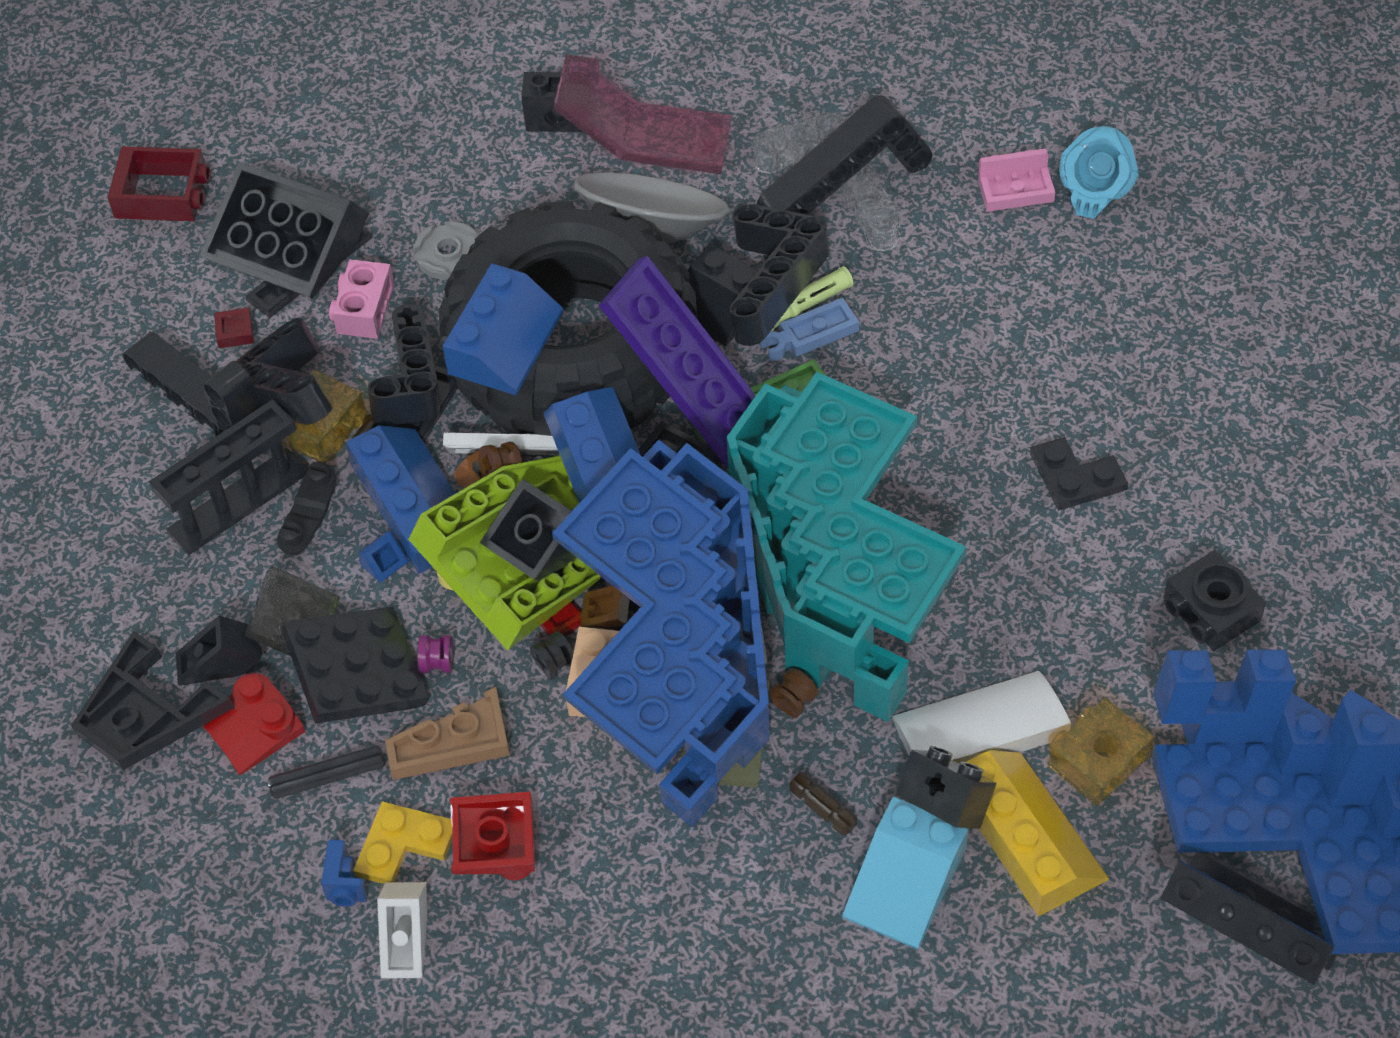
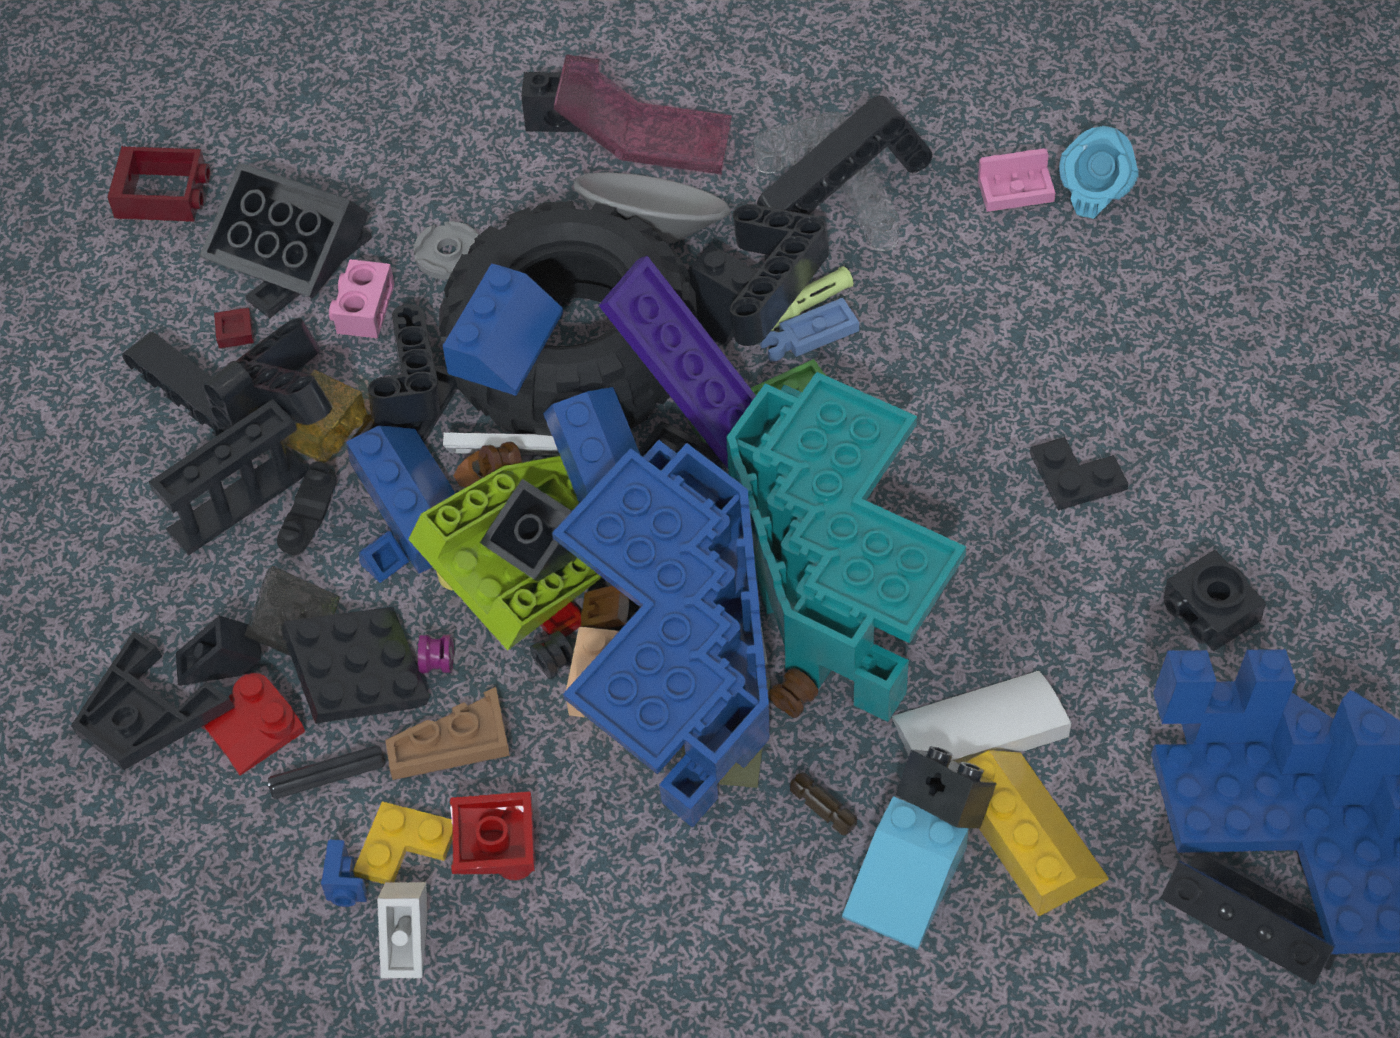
clear yellow brick [1049,697,1154,807] -> none

